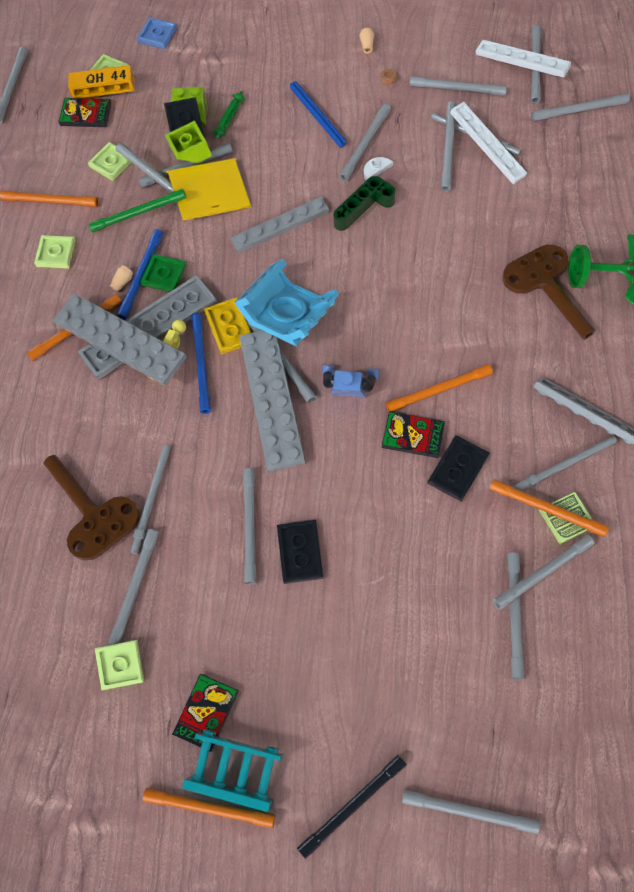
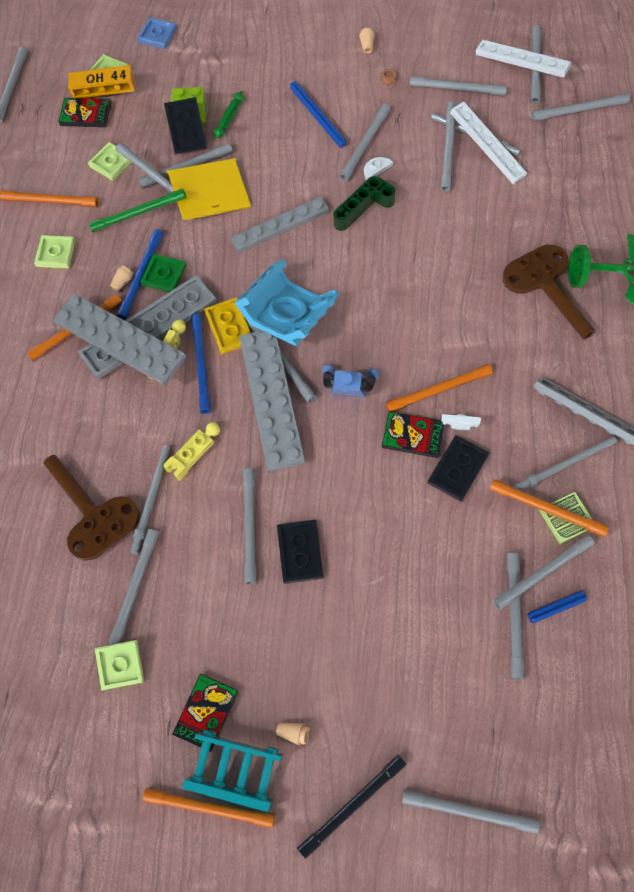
lime slope [165,121,212,163] -> none
none -> light yellow plate [164,422,220,481]
none -> light nougat cone [276,722,310,746]
none -> white plate [442,414,481,430]
none -> blue axle [527,591,587,623]

